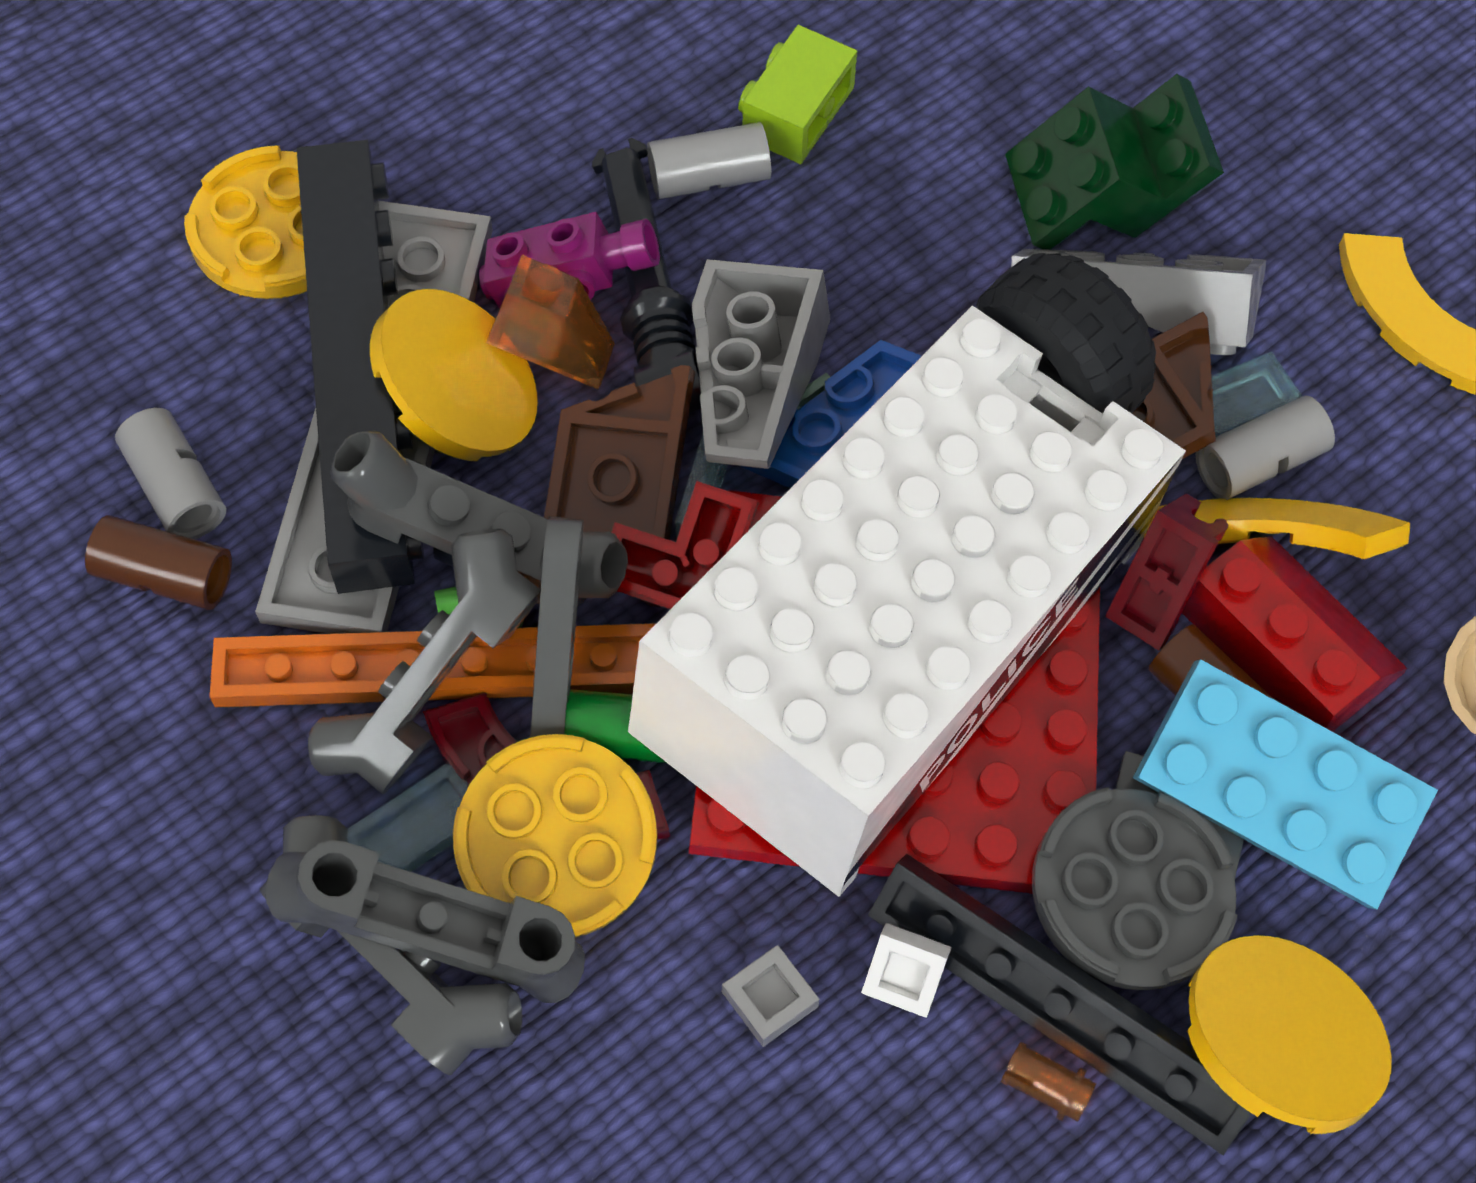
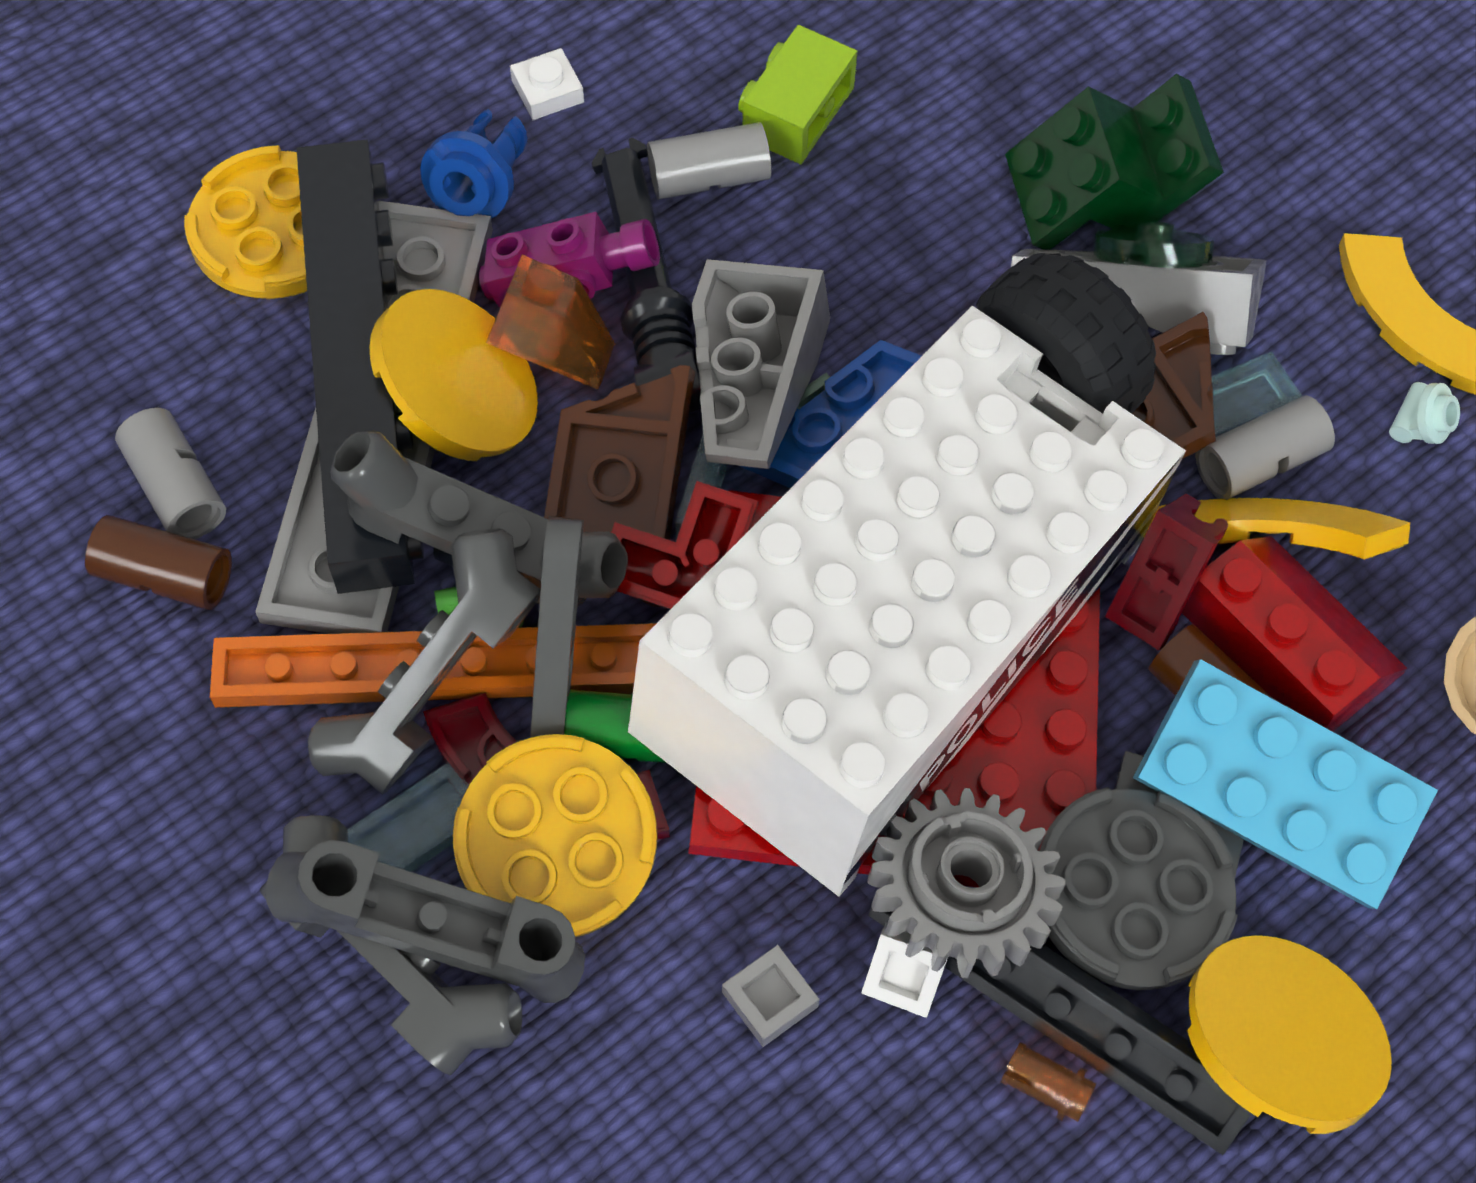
none -> blue piece [420,109,528,219]
none -> white plate [510,48,584,120]
none -> light grey gear [868,788,1065,978]
none -> clear green plate [1094,222,1215,268]
none -> light aqua plate [1389,382,1460,444]

